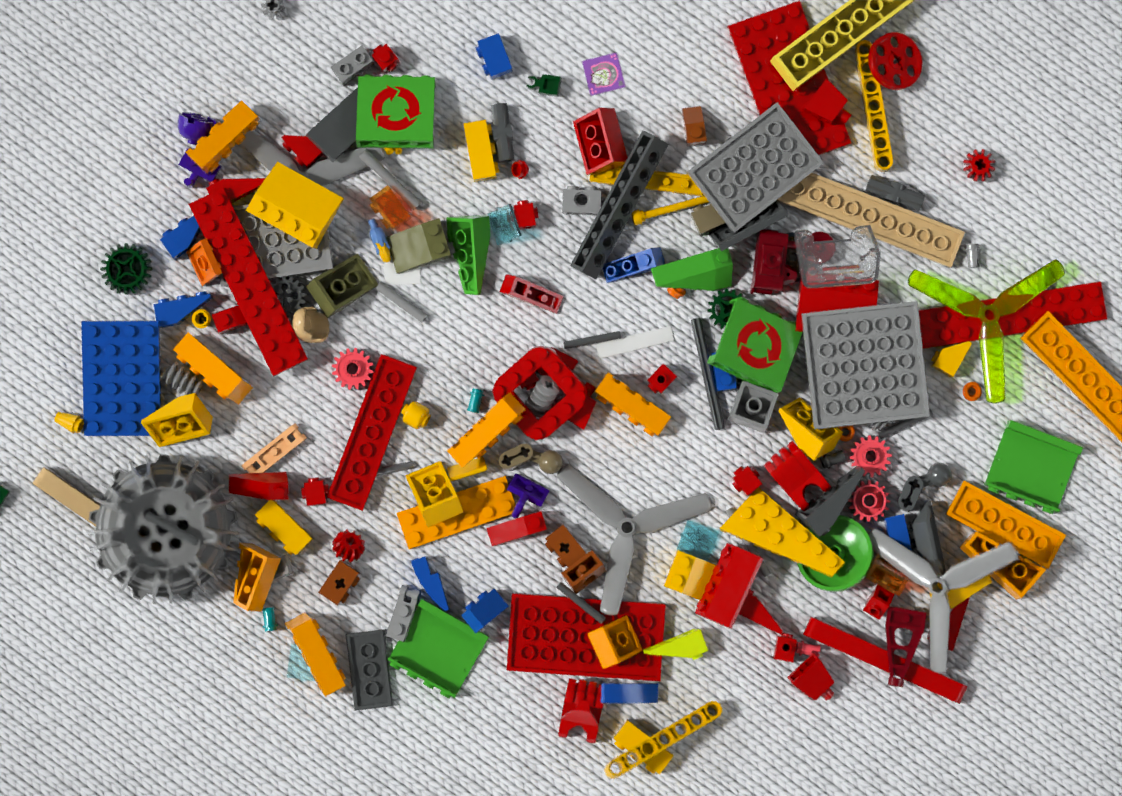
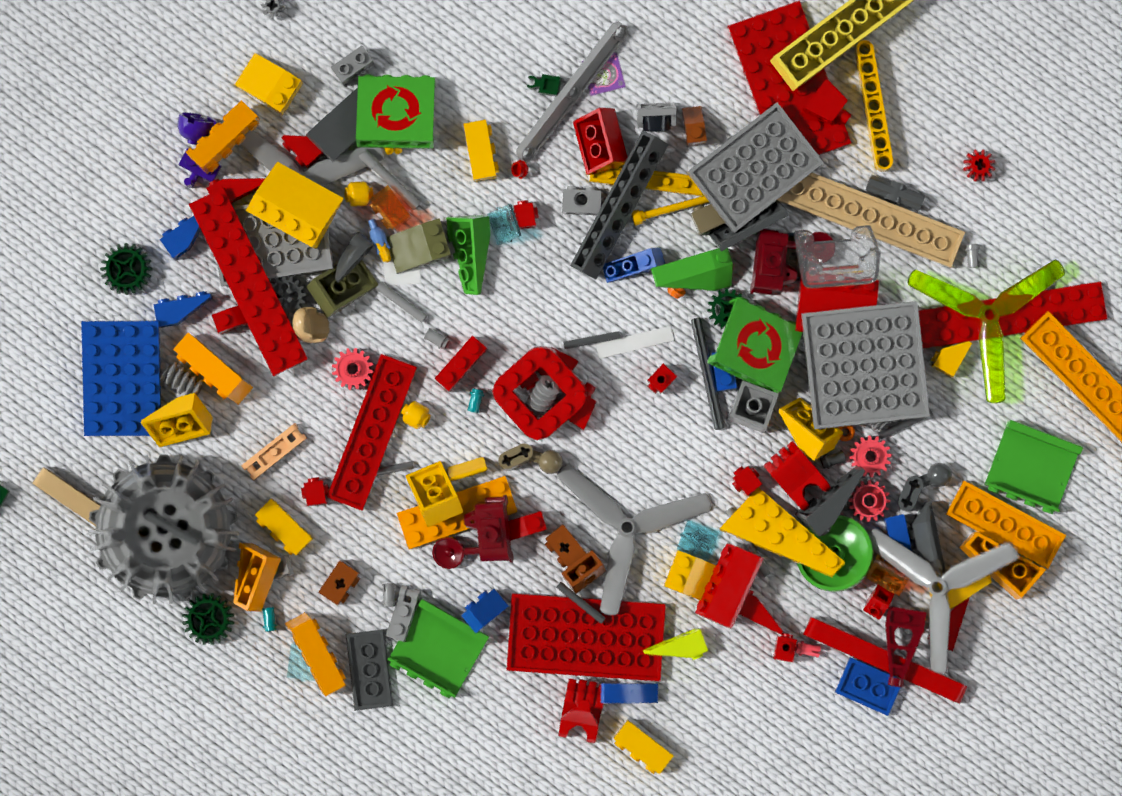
yellow cone [54,411,84,434] -> none
orange plate [187,238,222,286] -> none
yellow cone [192,309,211,328] -> none
red slope [229,472,288,500] -> none
red gear [332,529,365,563] -> none
red brick [371,43,399,74] -> none
blue slope [411,556,450,611] -> none
light orange wedge [447,393,526,468] -> none
blue brick [476,33,513,80] -> none
dark grey piece [491,103,514,163] -> none
red slope [499,274,563,314] -> none
dark purple plate [507,473,550,518] -> none
light orange slope [587,615,643,669] -> none
light orange wedge [595,372,671,437] -> none
yellow beam [605,701,722,779] -> none
red torso [787,653,834,700] -> none
red wedge [868,32,922,90] -> none
orange plate [962,382,982,401] -> none
none -> dark green gear [182,593,235,645]
none -> yellow slope [235,53,303,115]
none -> dark grey piece [335,232,374,283]
none -> yellow head [344,181,373,207]
none -> light grey pin [381,583,397,607]
none -> light grey pin [424,328,450,349]
none -> dark red piece [432,495,514,569]
none -> red brick [434,335,488,392]
none -> light grey beam [516,22,628,162]
none -> piece [636,102,676,132]
none -> blue plate [835,657,901,716]

